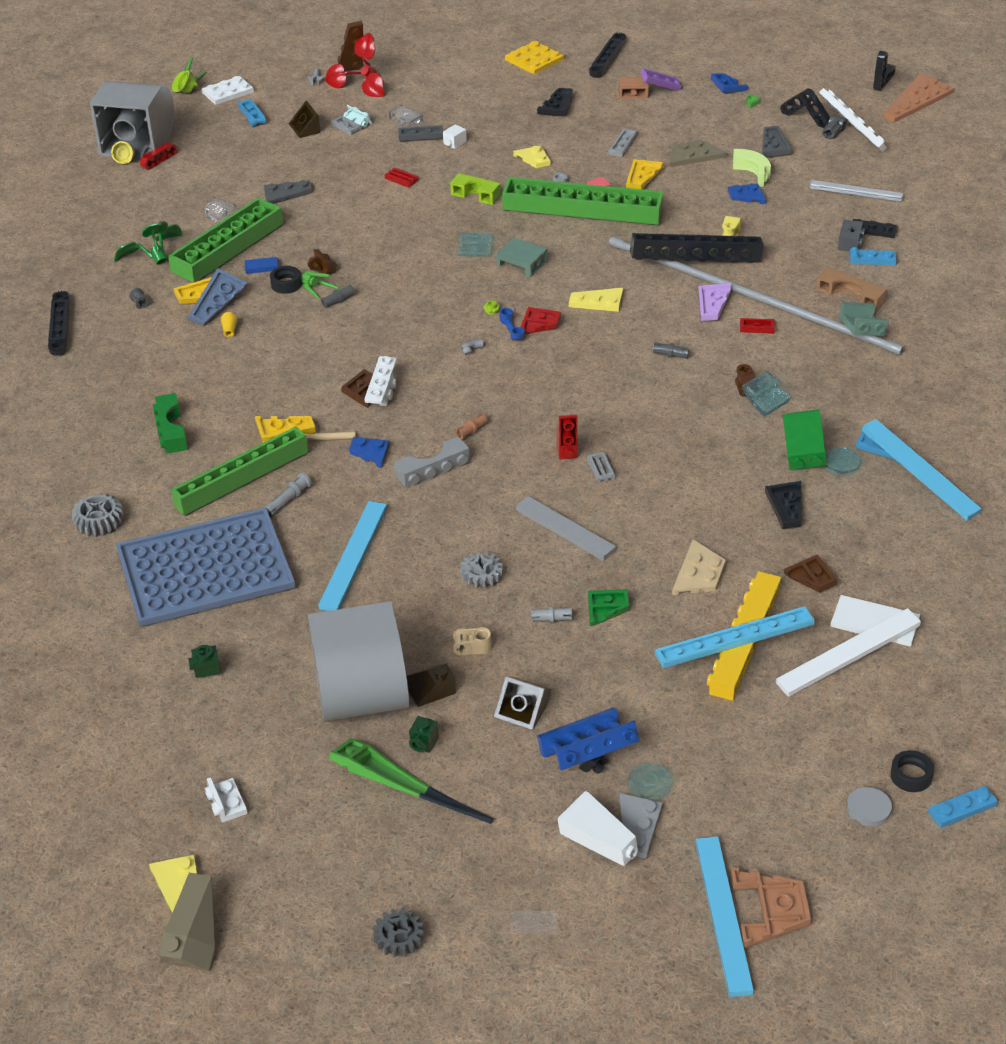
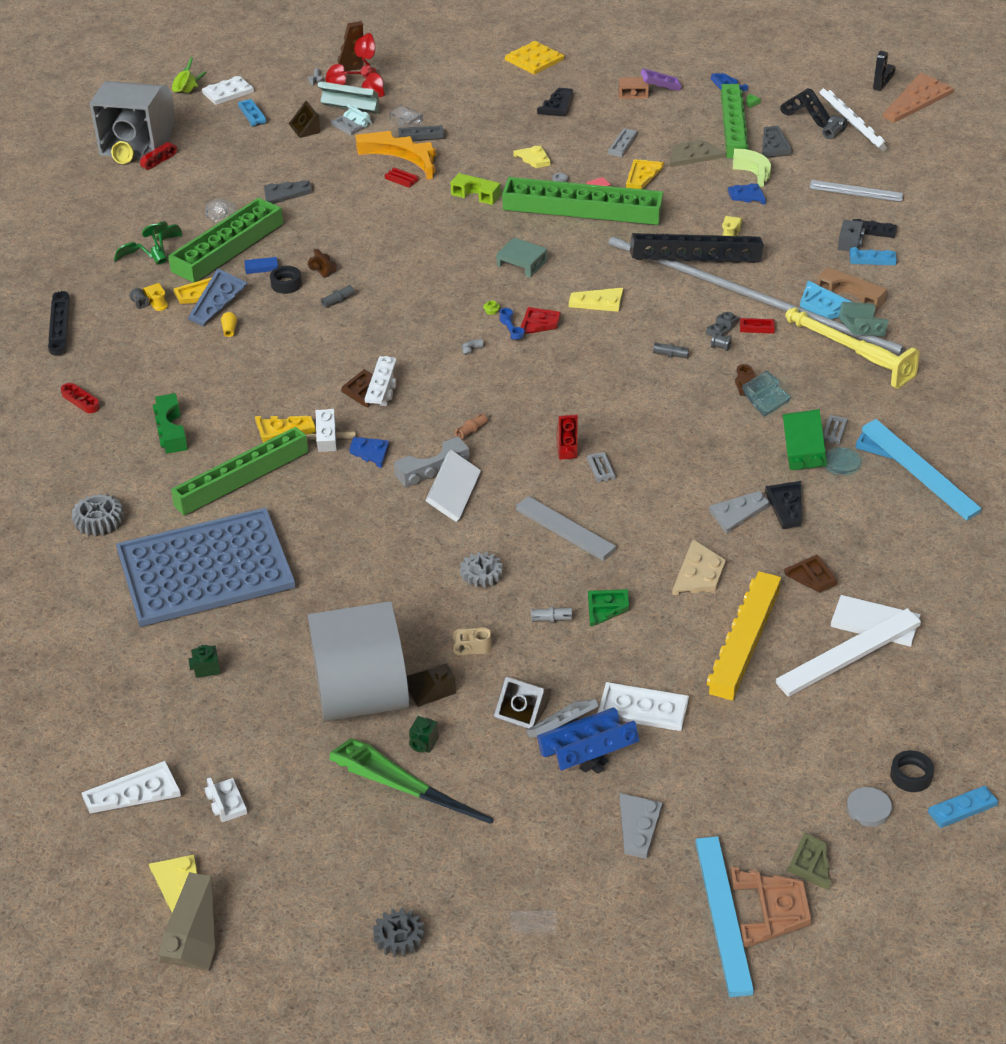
light grey pin [264,473,312,517] -> none
bright green plant [301,270,339,299] -> none
medium azure tile [318,501,387,611] -> none
white brick [443,124,467,149] -> none
clear light blue slope [458,233,493,256] -> none
white slope [557,791,638,866] -> none
black plate [589,32,626,77] -> none
clear light blue tile [628,763,672,801] -> none
medium azure tile [655,606,814,668] -> none
lavender wing [698,283,732,321] -> none
none -> red beam [60,383,100,413]
none -> white wing [82,761,181,814]
none -> yellow piece [143,283,168,311]
none -> white brick [316,409,337,452]
none -> slope [318,81,380,114]
none -> light orange arch [355,131,436,180]
none -> white tile [425,450,481,522]
none -> light grey wing [526,699,599,738]
none -> white tile [598,682,689,731]
none -> dark grey slope [706,312,740,336]
none -> light grey wing [709,491,769,534]
none -> dark grey bush [711,332,732,351]
none -> bright green brick [721,84,748,158]
none -> light yellow piece [785,307,919,389]
none -> olive wing [787,833,831,890]
none -> medium azure wing [800,281,852,319]
none -> light grey tile [823,415,848,445]

